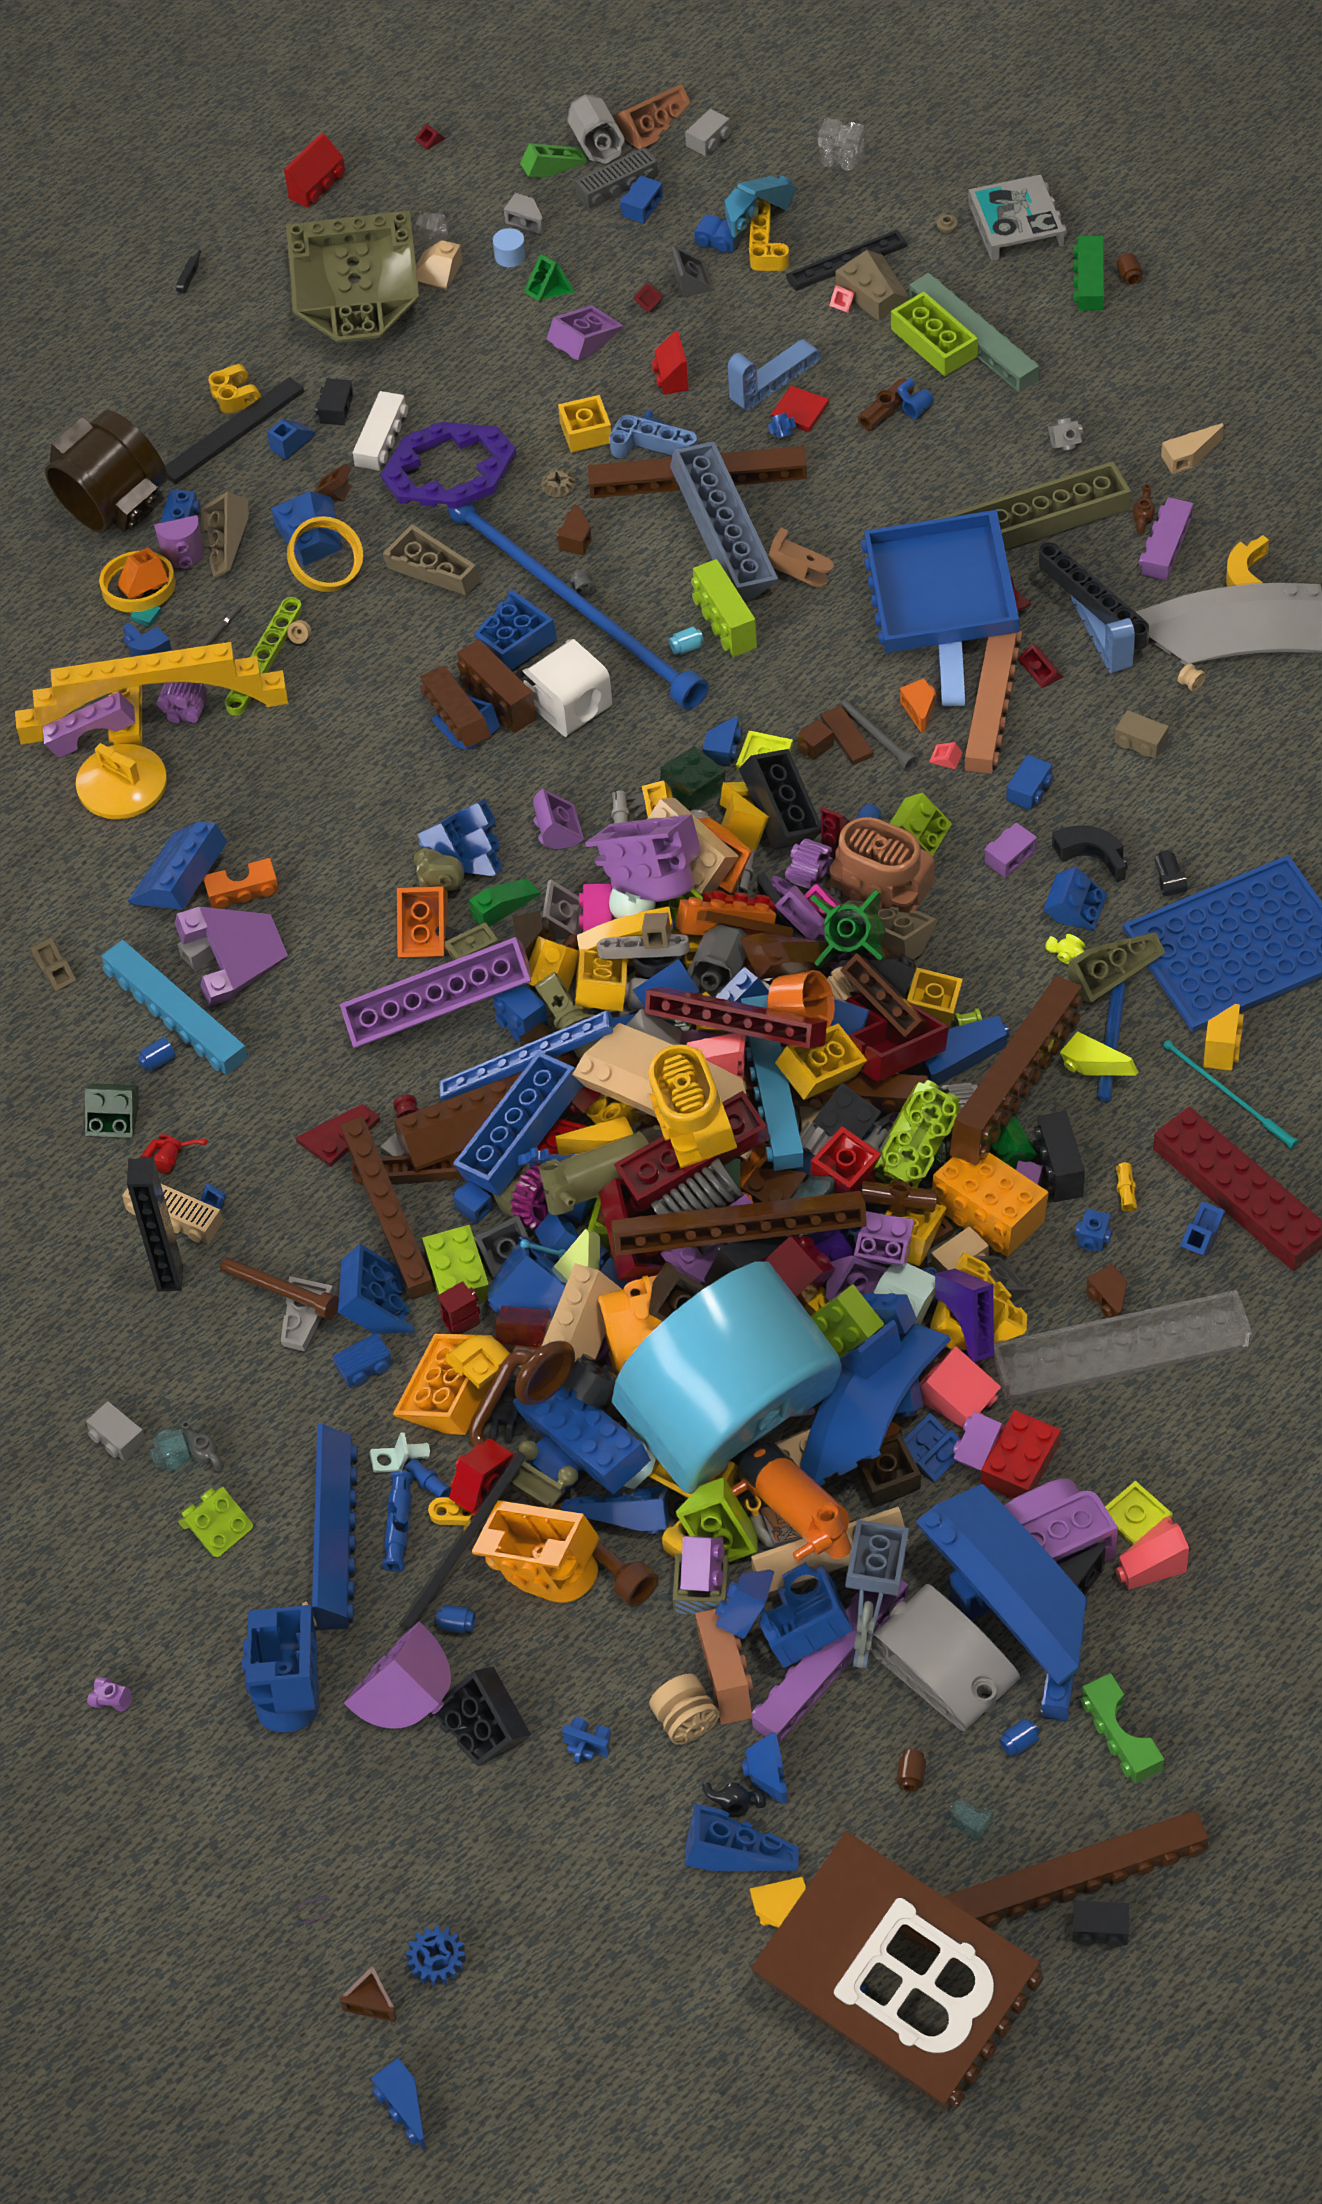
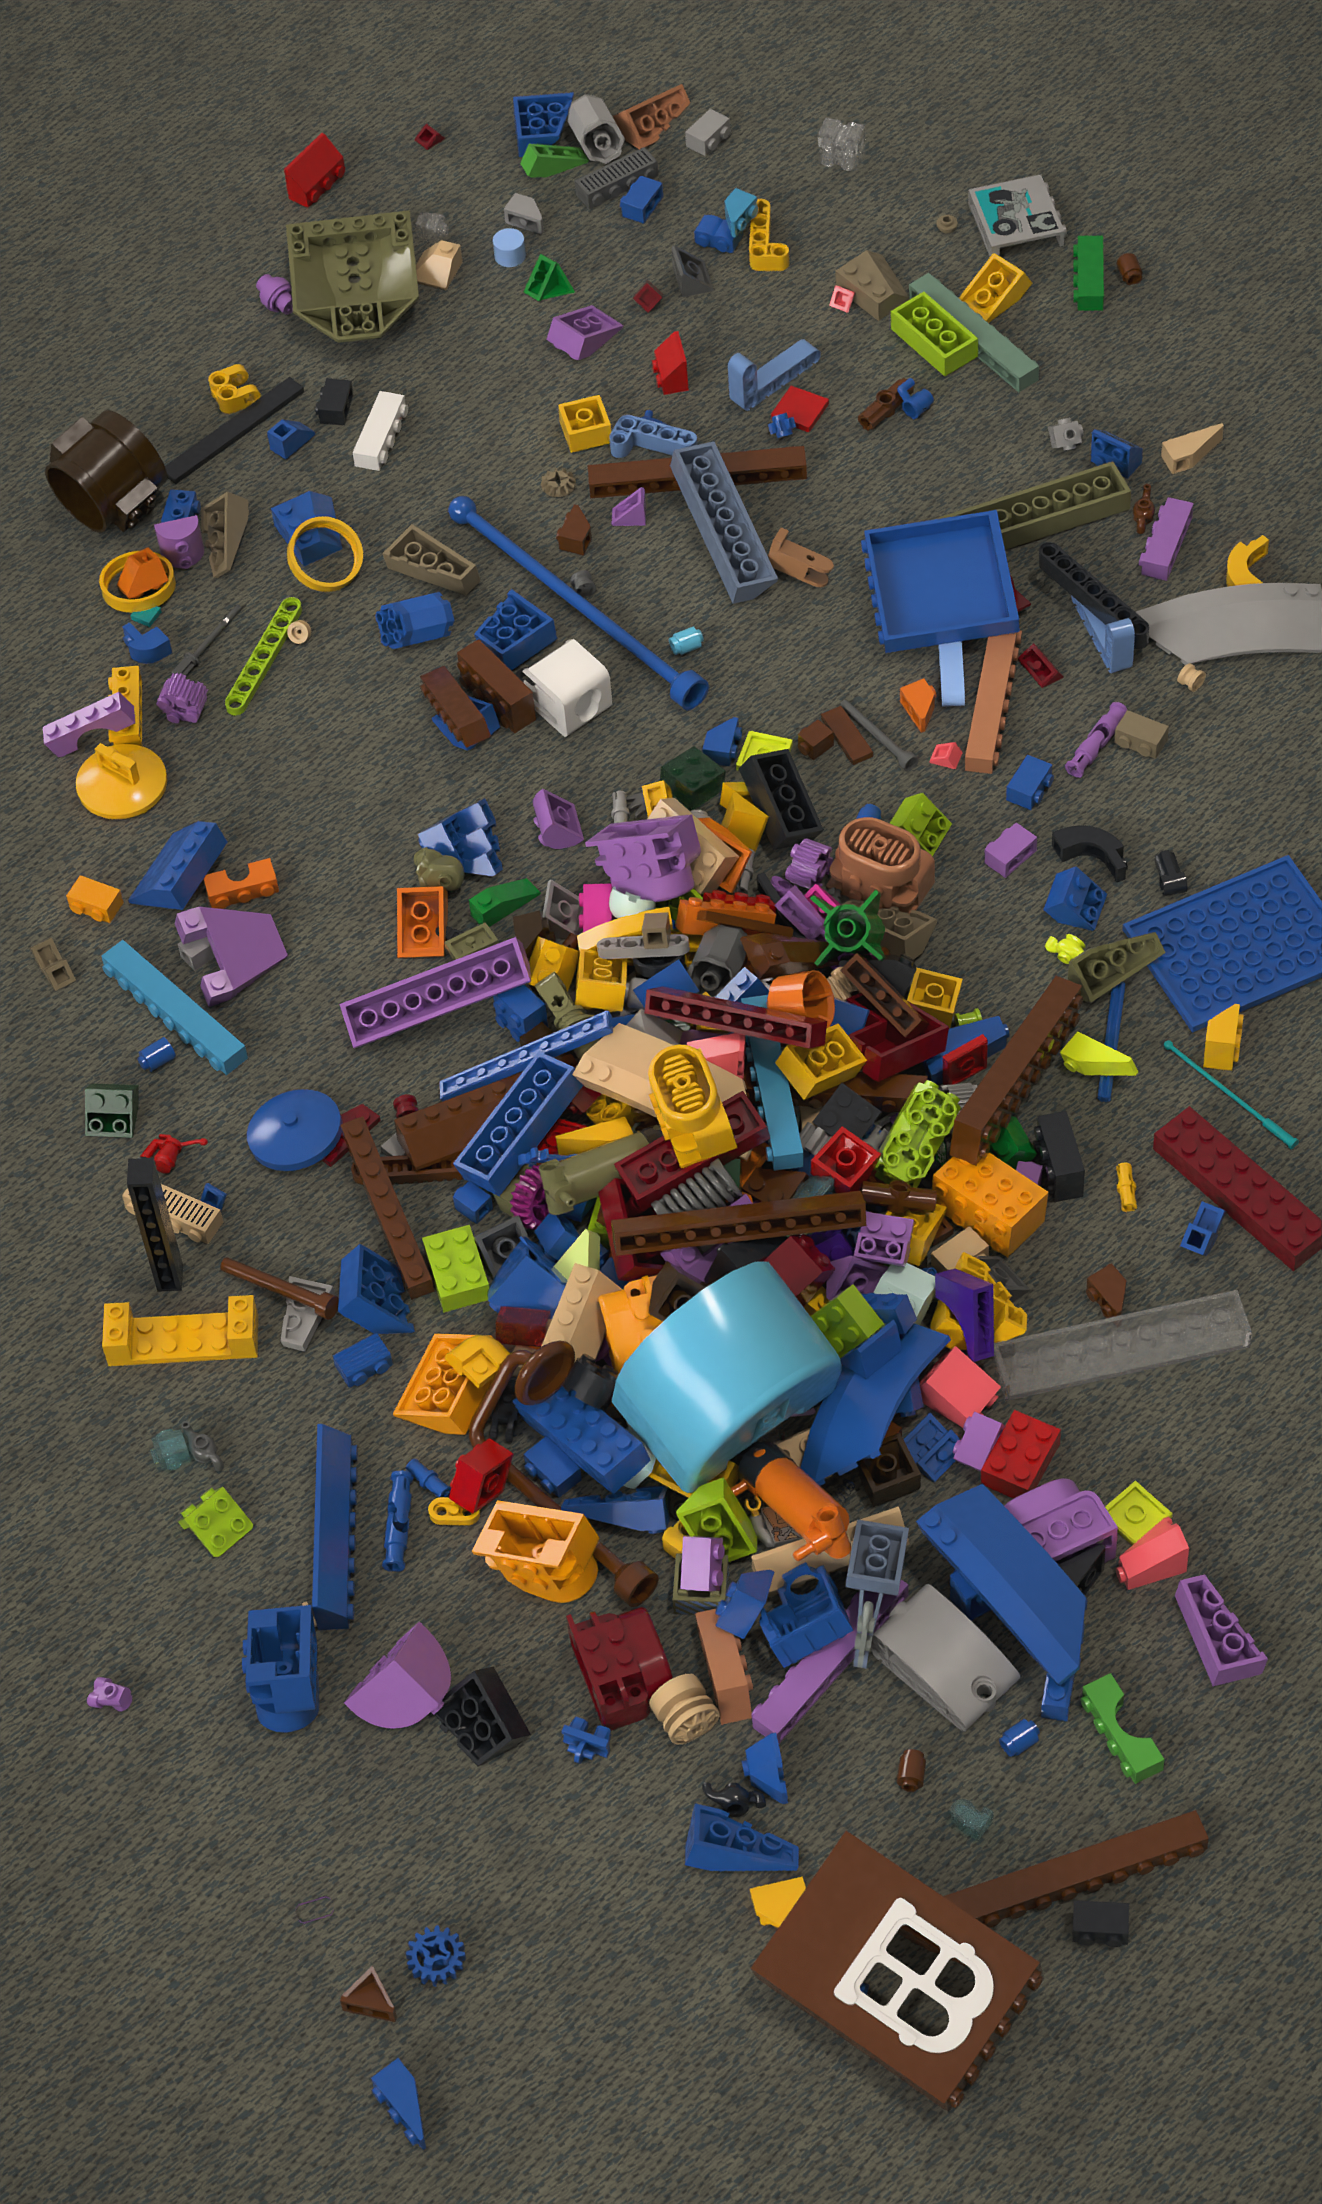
yellow arch [15,642,288,744] -> none
light grey brick [86,1401,146,1461] -> none
black piece [176,250,202,293] -> none
reddish brown slope [314,463,352,501] -> none
light aqua bracket [370,1433,430,1473] -> none
dark purple plate [381,422,517,509] -> none
black tile [399,1451,526,1629] -> none
blue brick [436,1604,476,1634] -> none
dark red piece [437,1281,481,1334] -> none
olive gear [508,1441,578,1509] -> none
dark azure hinge [520,1239,566,1259] -> none
lime brick [691,559,757,657] -> none
dark azure wedge [737,175,797,210] -> none
black tile [786,230,907,291] -> none
dark red slope [821,807,850,858] -> none
blue brick [1075,1209,1112,1252] -> none
none -> light orange brick [66,875,124,923]
none -> yellow plate [102,1295,258,1366]
none -> blue dish [247,1089,343,1171]
none -> medium lavender piece [256,274,293,315]
none -> blue brick [375,592,454,649]
none -> blue wedge [513,93,574,157]
none -> dark red brick [566,1607,673,1731]
none -> medium lavender slope [612,487,646,526]
none -> red tile [943,1034,988,1085]
none -> yellow slope [959,253,1032,323]
none -> medium lavender piece [1065,702,1127,778]
none -> blue slope [1091,429,1143,479]
none -> medium lavender wedge [1175,1574,1268,1686]

